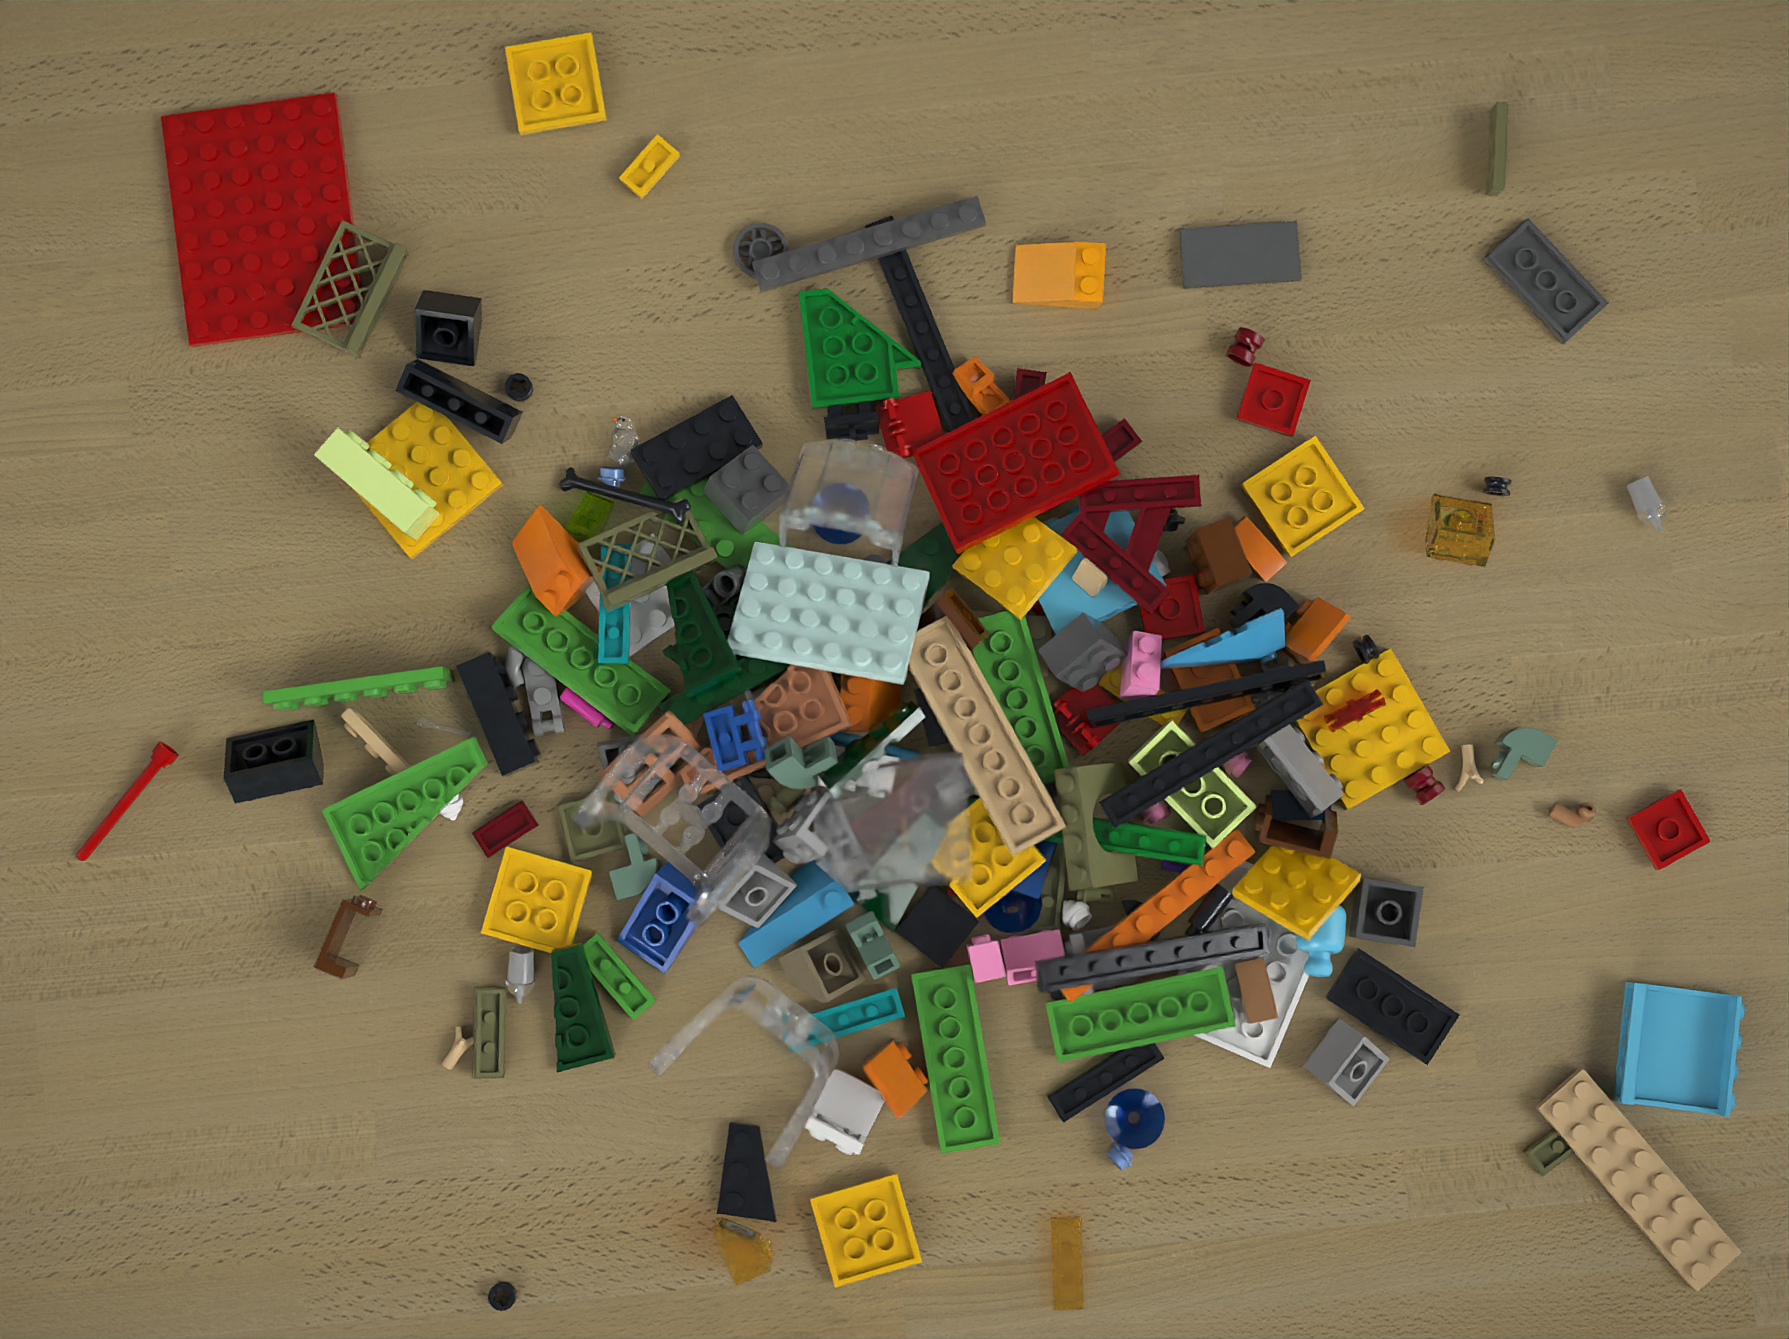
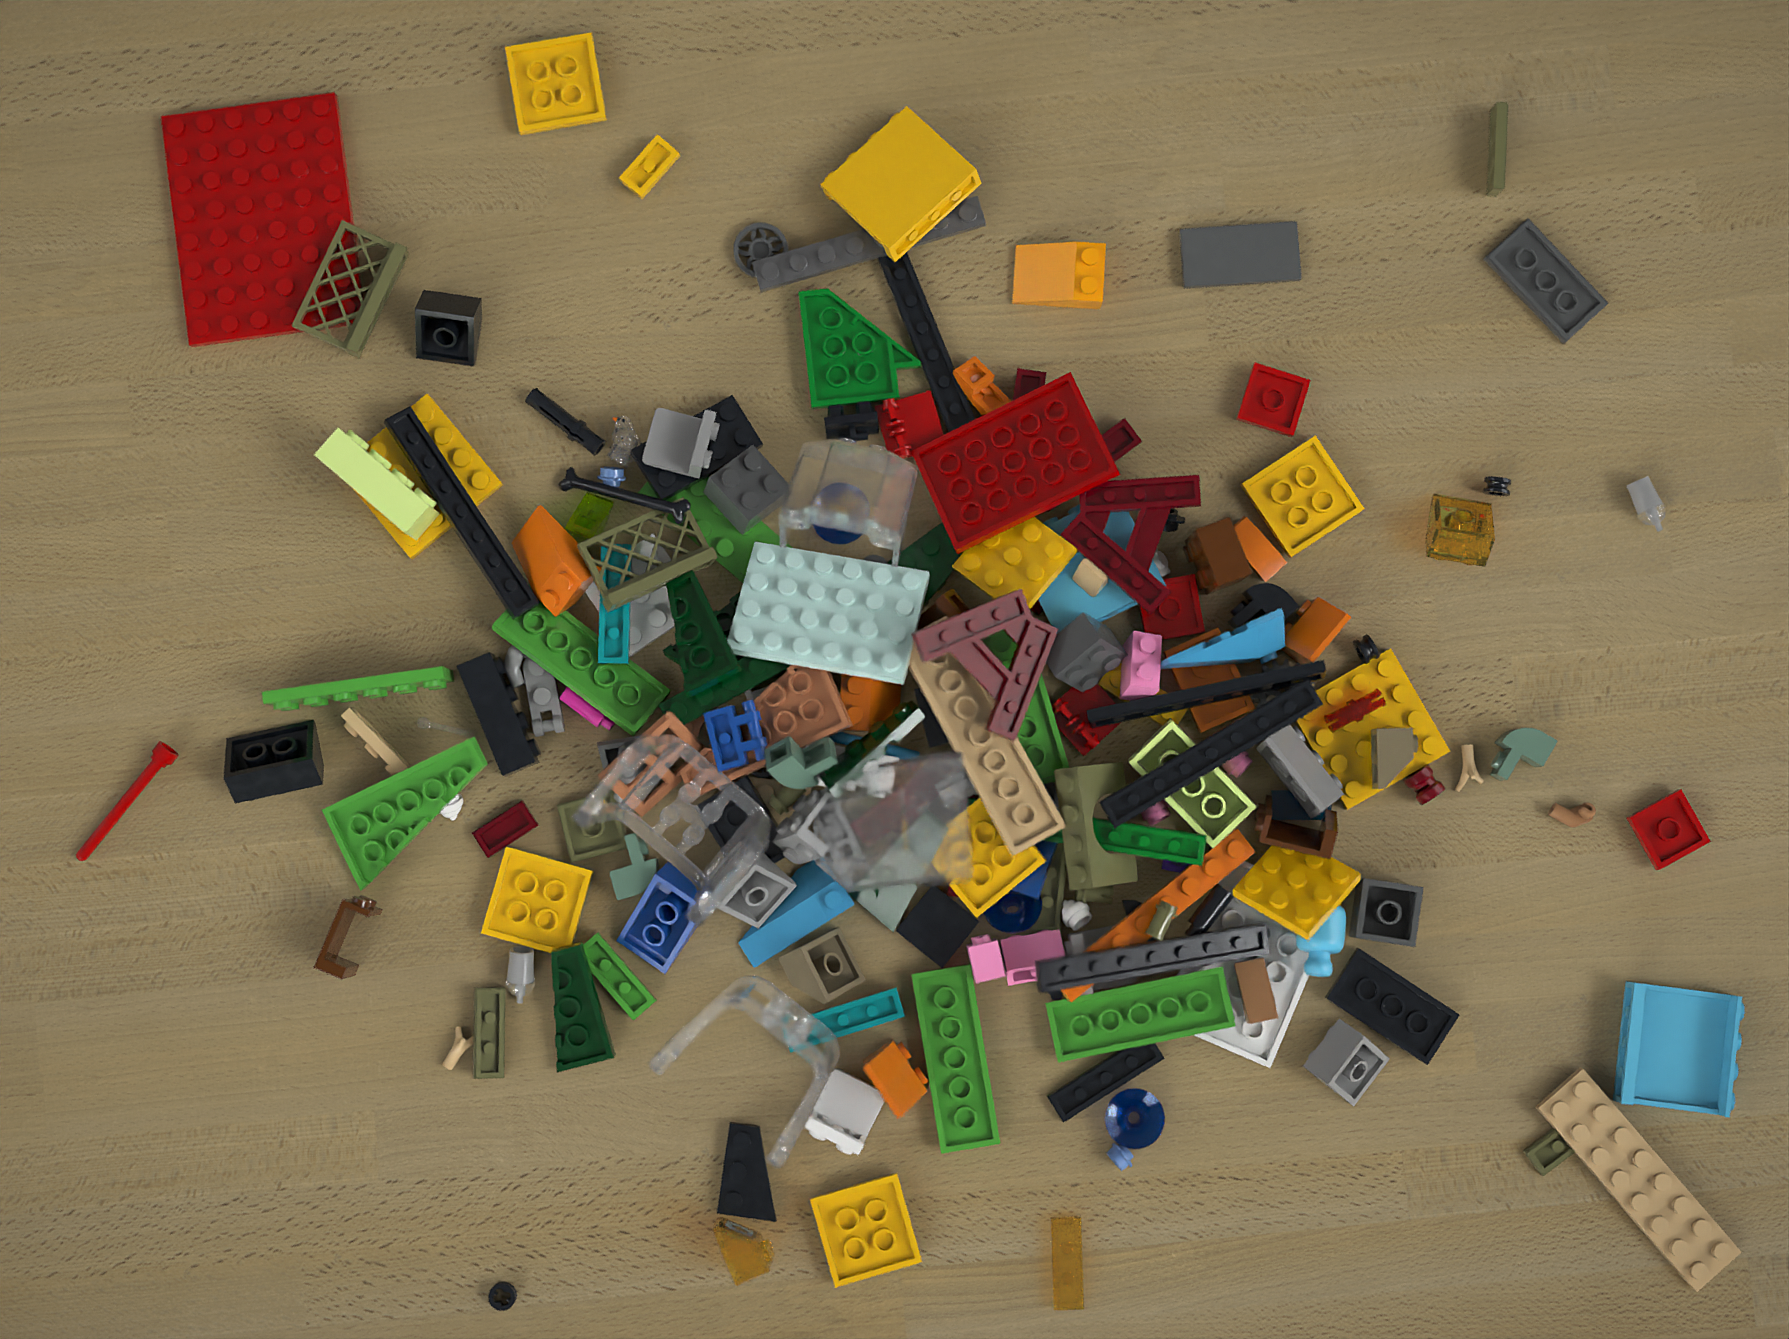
black brick [395,359,523,444] -> none
black bush [505,373,533,402] -> none
dark grey piece [702,565,747,611] -> none
sand green brick [846,911,901,980] -> none
dark red wheel [1226,327,1265,367] -> none
none -> black tile [384,406,540,620]
none -> black pin [525,388,606,456]
none -> light grey bracket [642,408,720,479]
none -> yellow panel [820,106,982,262]
none -> dark red plate [911,589,1058,741]
none -> olive pin [1145,900,1178,941]
none -> dark tan slope [1371,728,1418,789]

